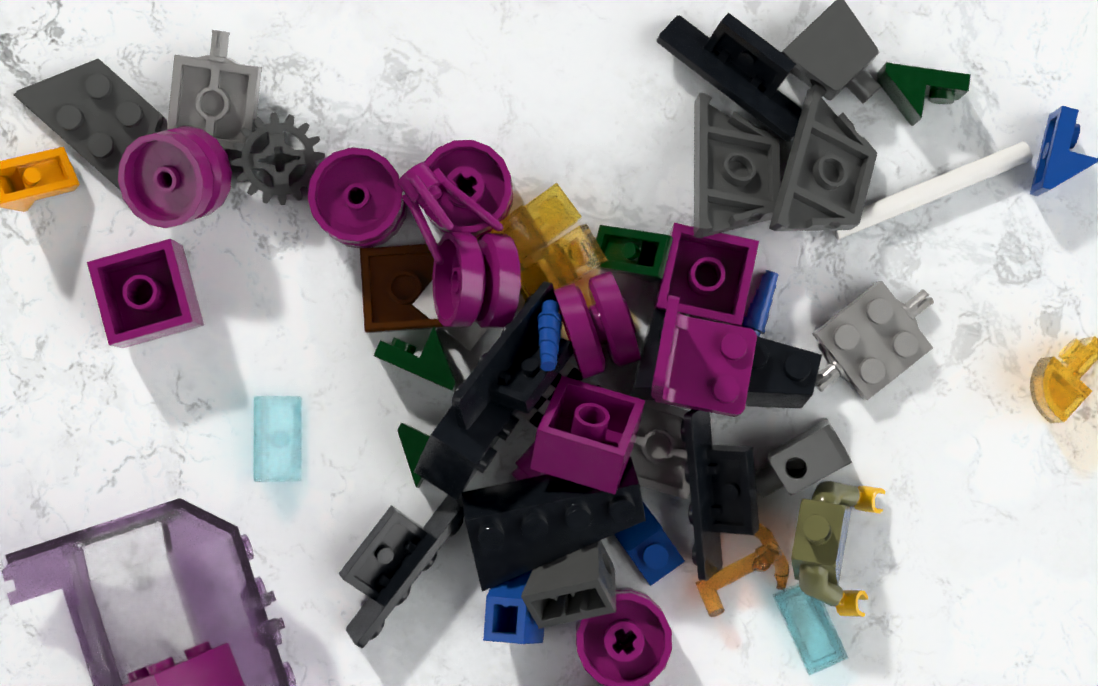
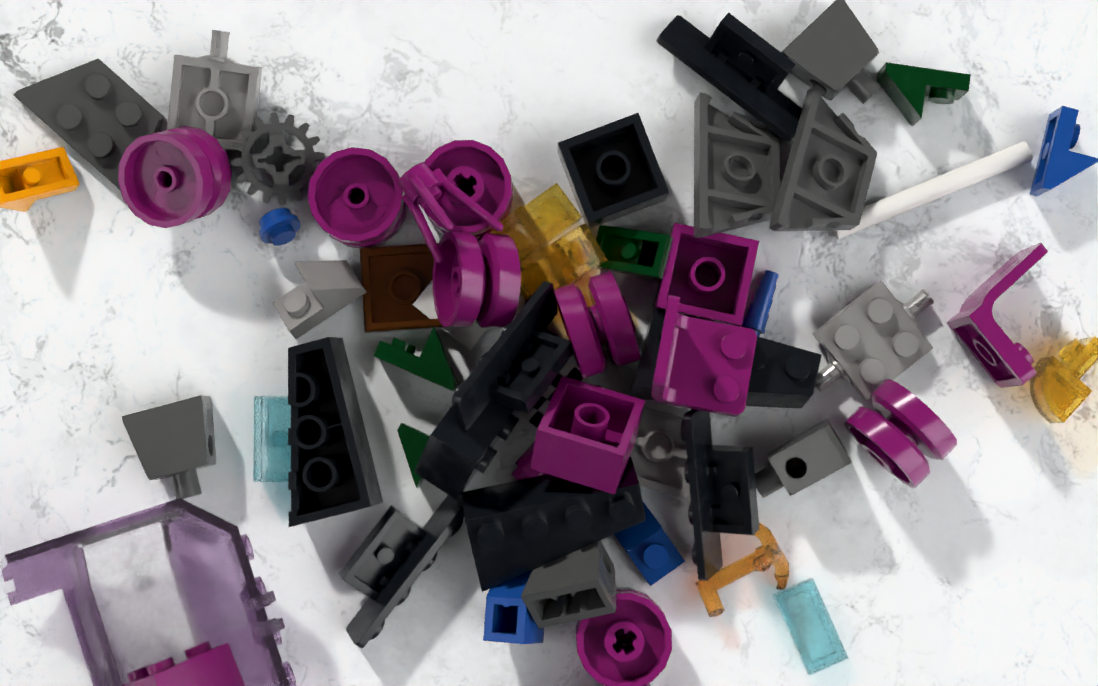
magenta brick [87,239,204,348] -> none
blue animal [537,300,562,371] -> none
olive torso [791,481,885,617] -> none
none -> dark grey torso [122,395,216,500]
none -> blue plate [259,208,301,246]
none -> light grey slope [273,260,366,339]
none -> black wedge [288,337,383,527]
none -> black brick [558,113,669,230]
none -> magenta wheel [844,379,957,488]
none -> magenta piece [946,243,1048,388]

